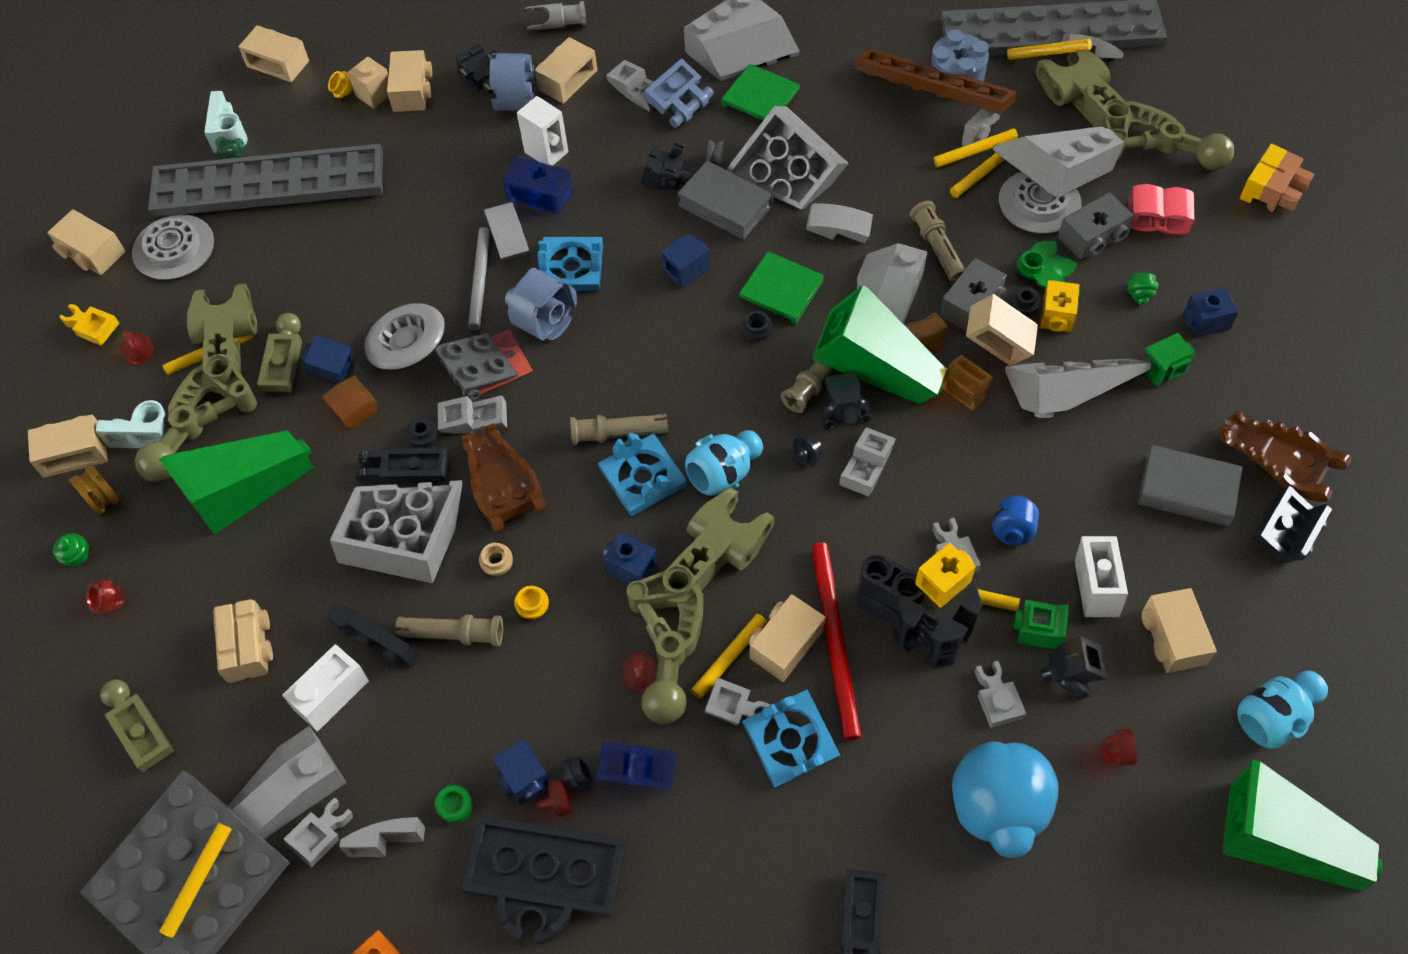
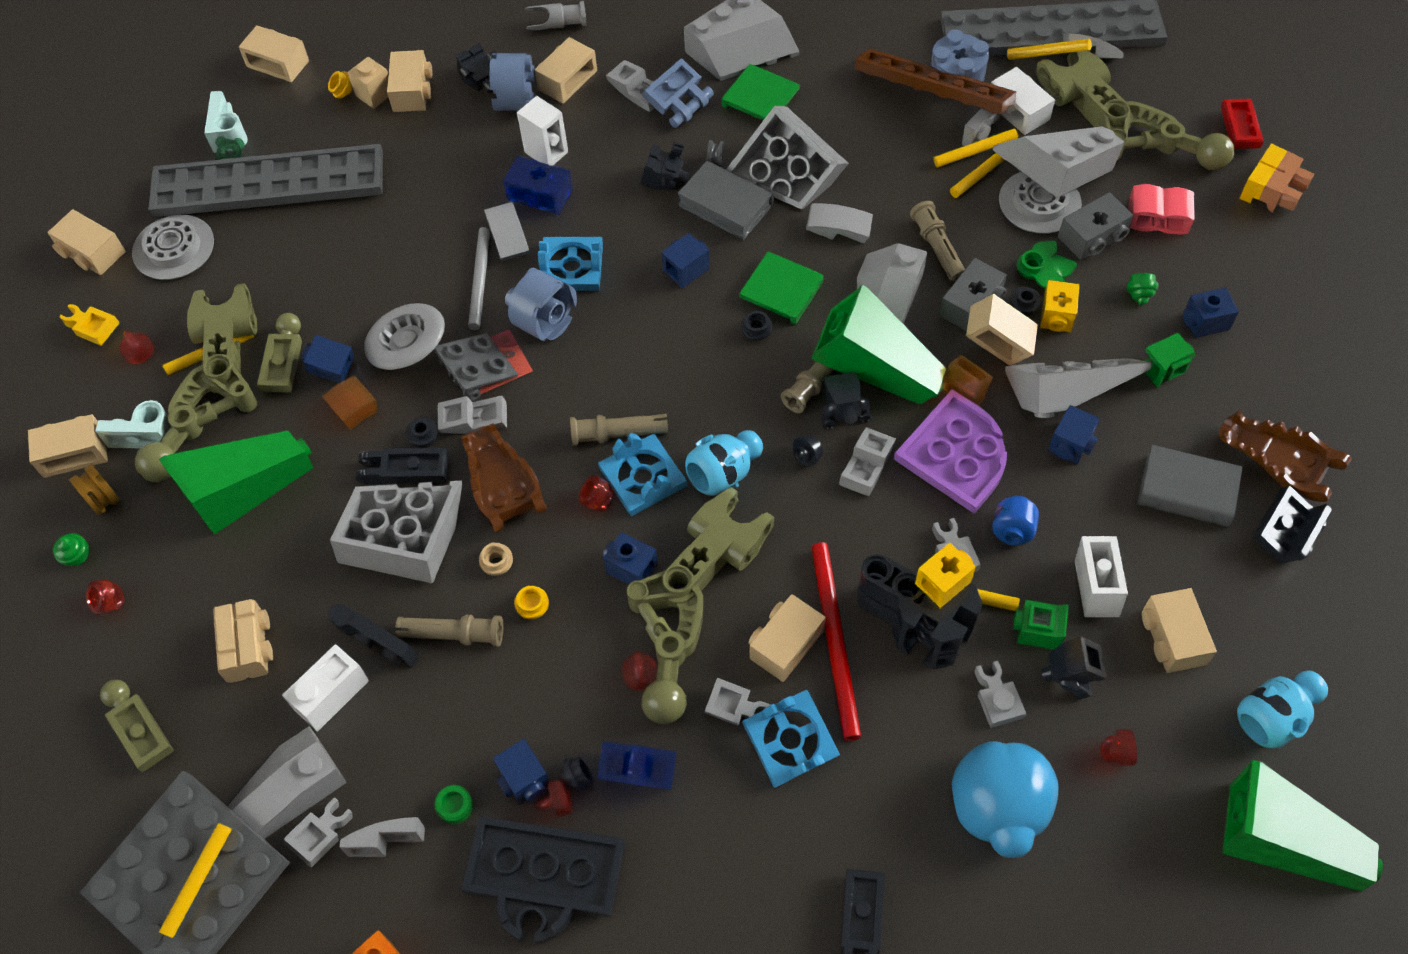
yellow bar [691,614,767,699] -> none
clear orange piece [906,312,947,354] -> none
none -> clear red tile [579,475,613,512]
none -> medium lavender plate [894,389,1007,514]
none -> white brick [991,67,1055,135]
none -> dark blue brick [1048,405,1100,464]
none -> red plate [1220,99,1264,149]

